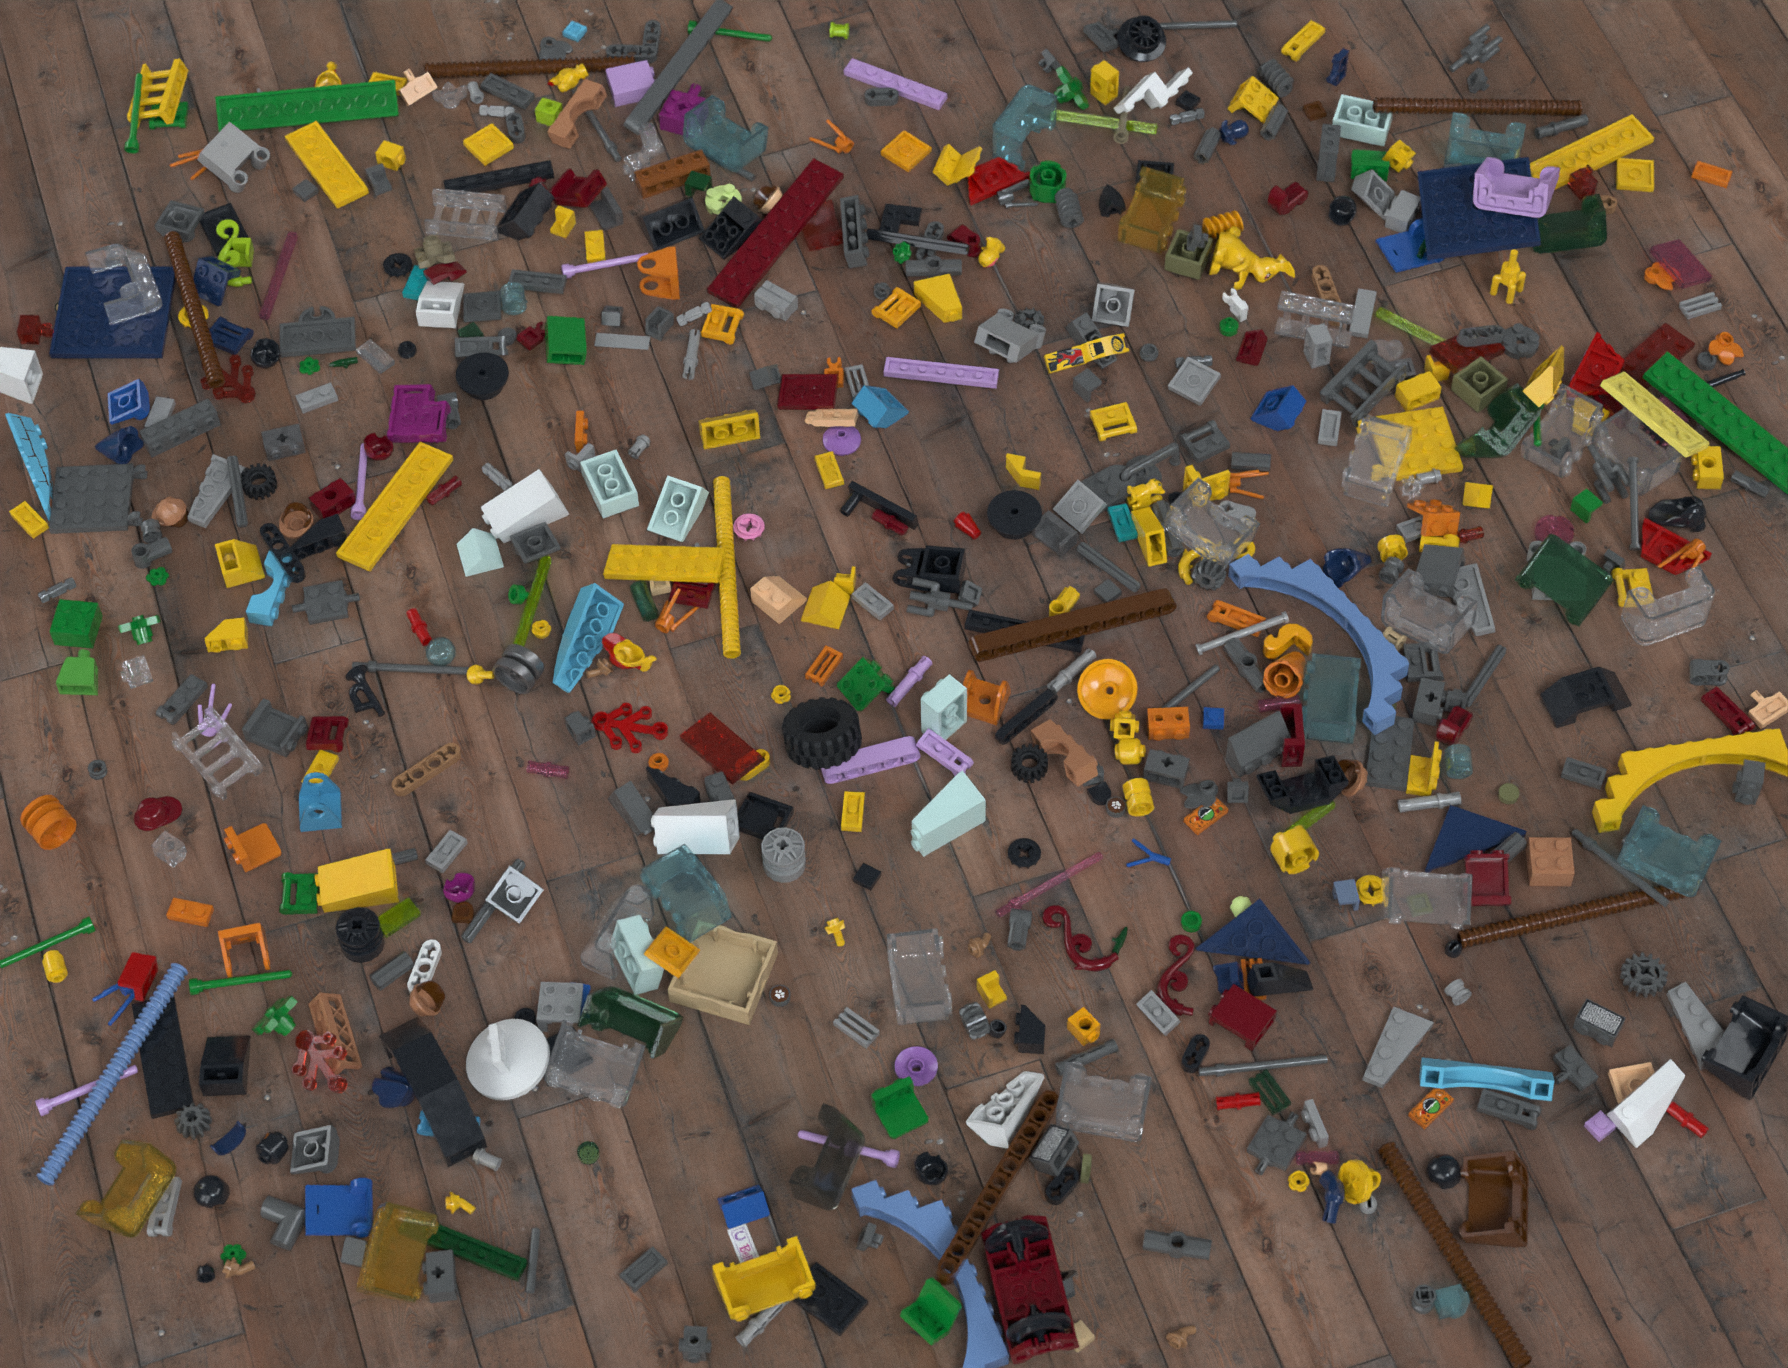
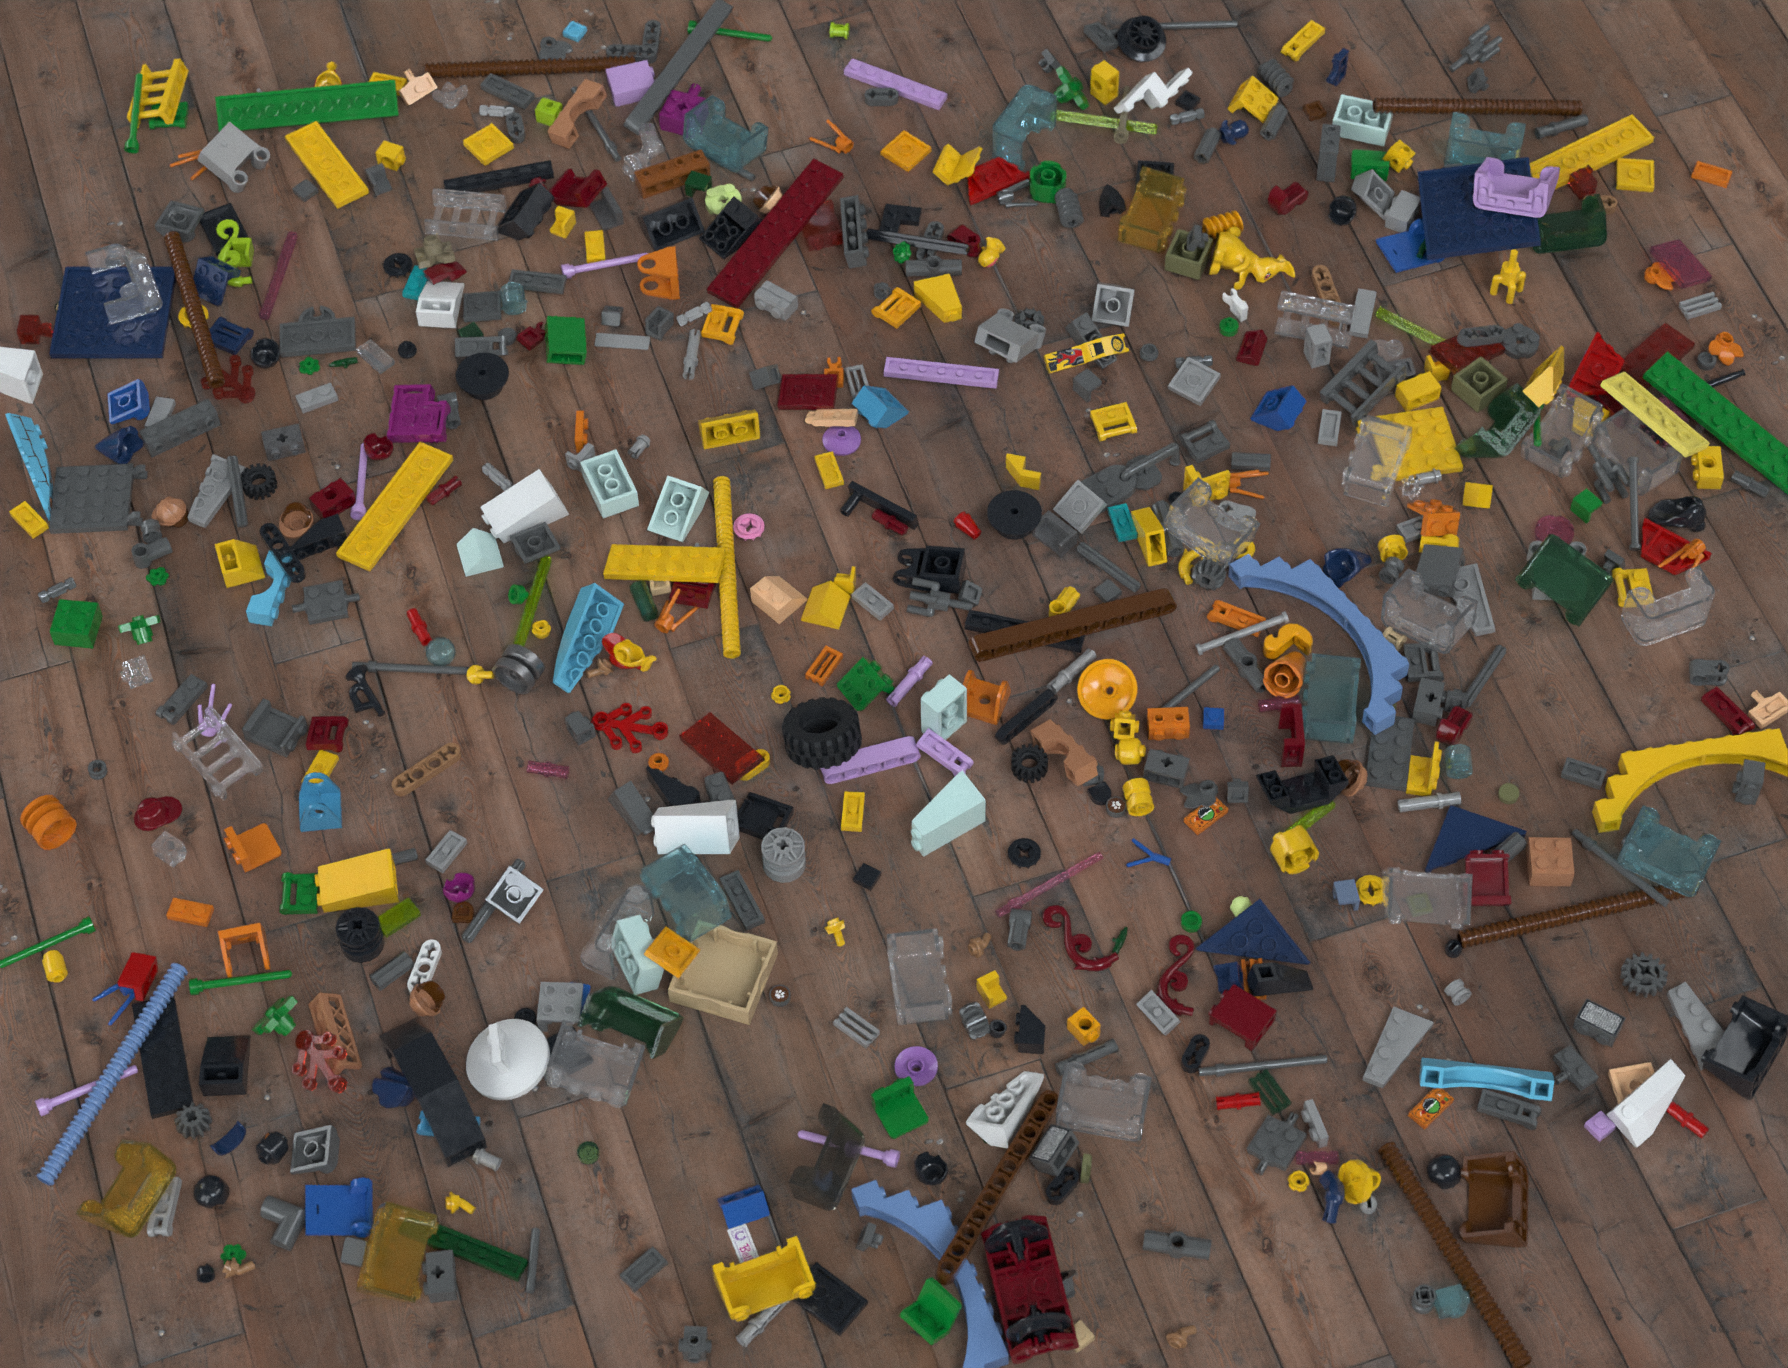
bright green torso [56,649,98,695] -> none
yellow slope [205,618,248,652] -> none
light grey pin [467,81,484,104] -> none
yellow animal [548,63,589,93] -> none
yellow animal [1126,478,1165,511] -> none
dark grey slope [1226,711,1291,778] -> none
clear red pin [1457,526,1484,544] -> none
black slope [1540,666,1632,728] -> none
none -> dark grey plate [720,870,765,931]

